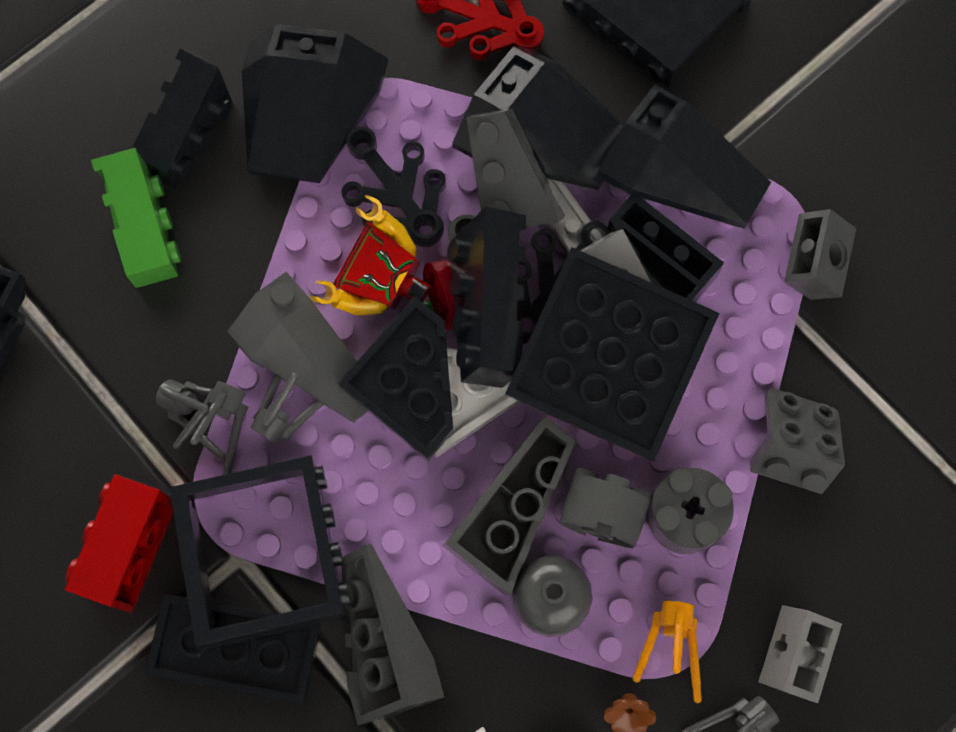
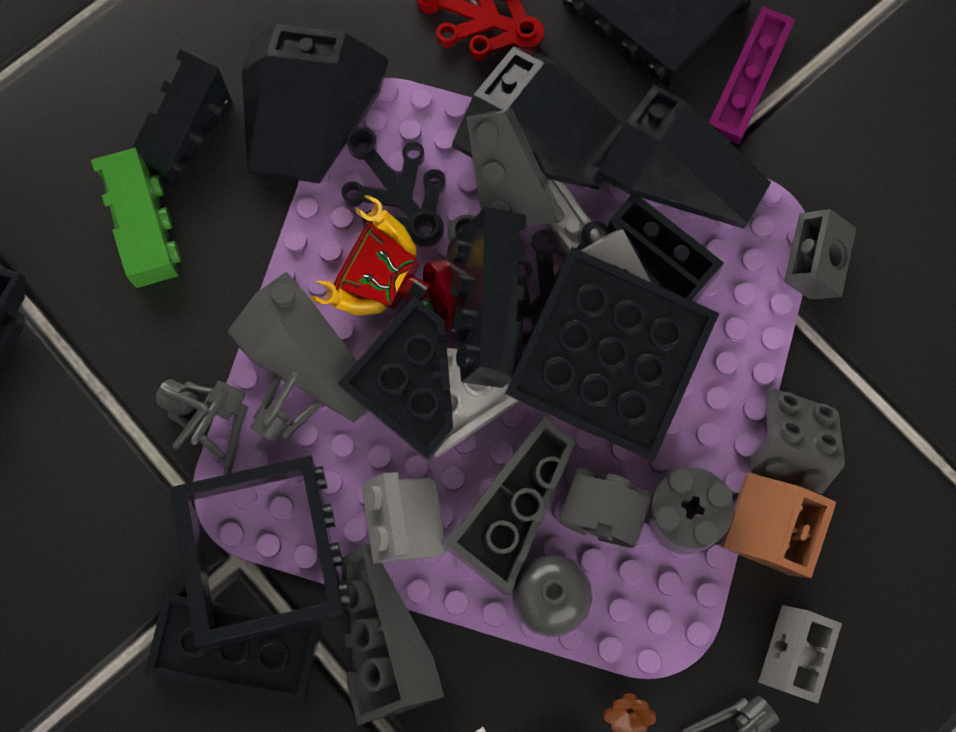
red brick [65,474,174,613] -> none
light orange plant [632,601,702,703] -> none
none -> light grey bracket [362,472,446,564]
none -> magenta plate [709,6,796,144]
none -> nougat slope [721,473,837,578]

